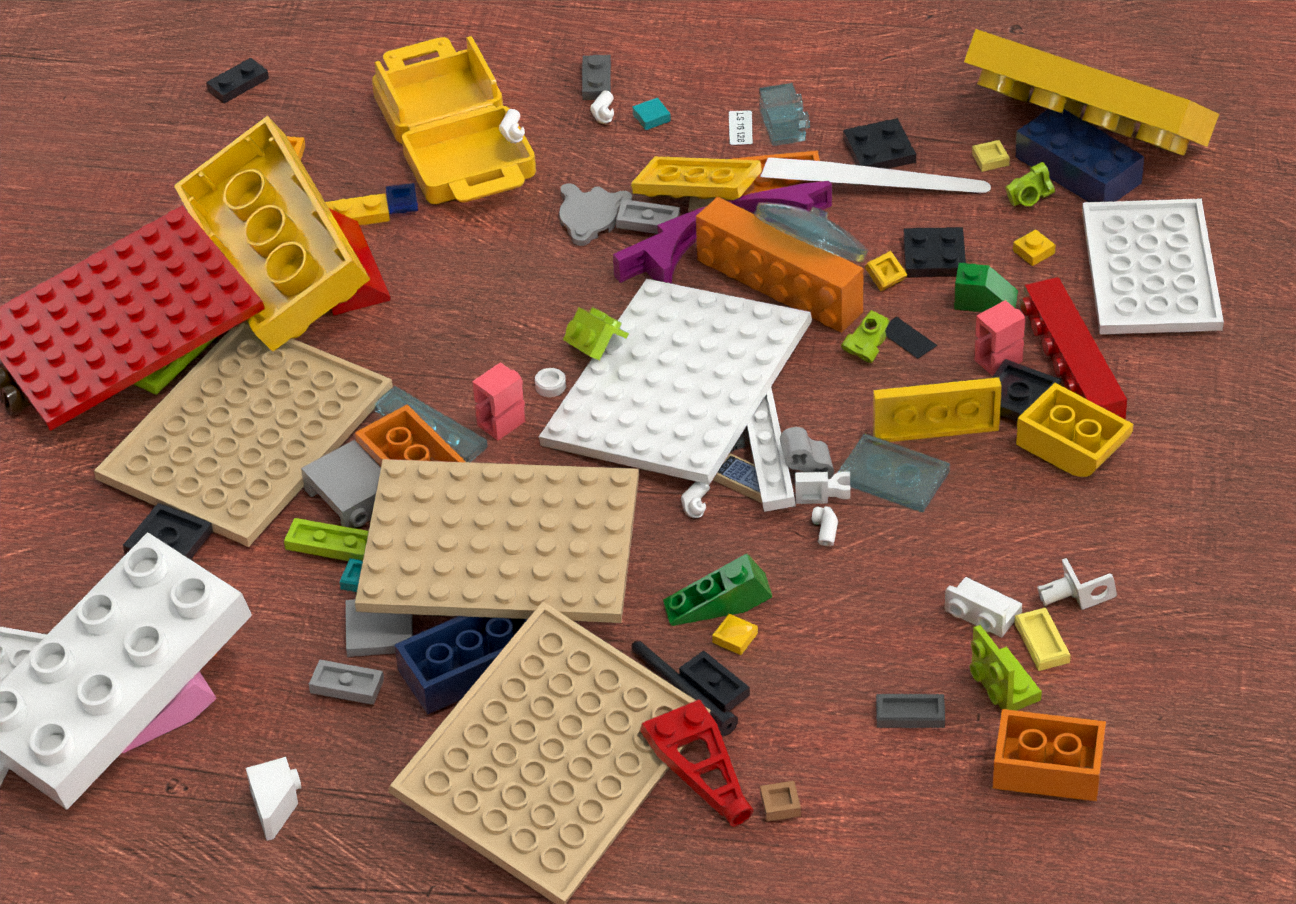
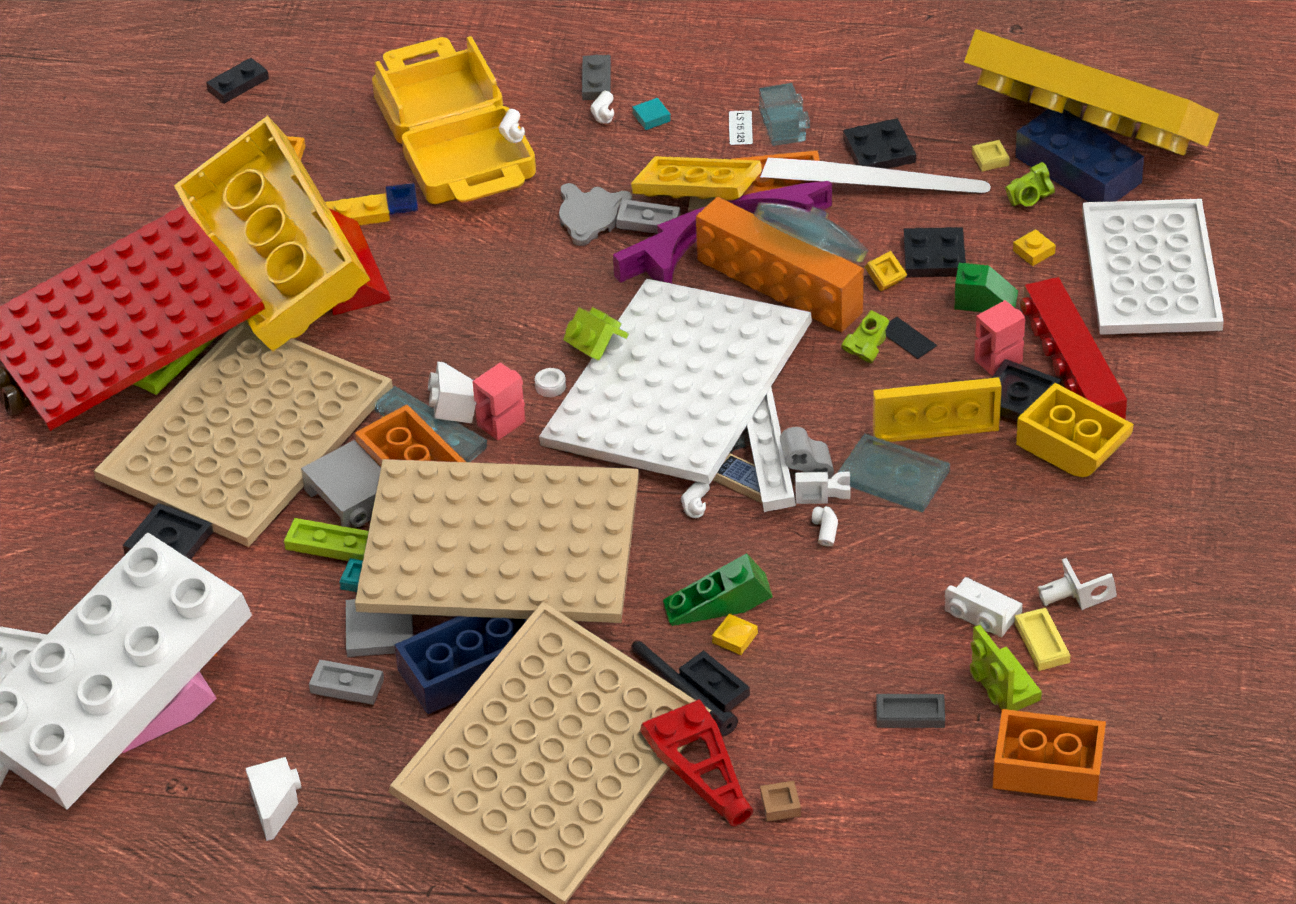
none -> white slope [428,362,476,423]

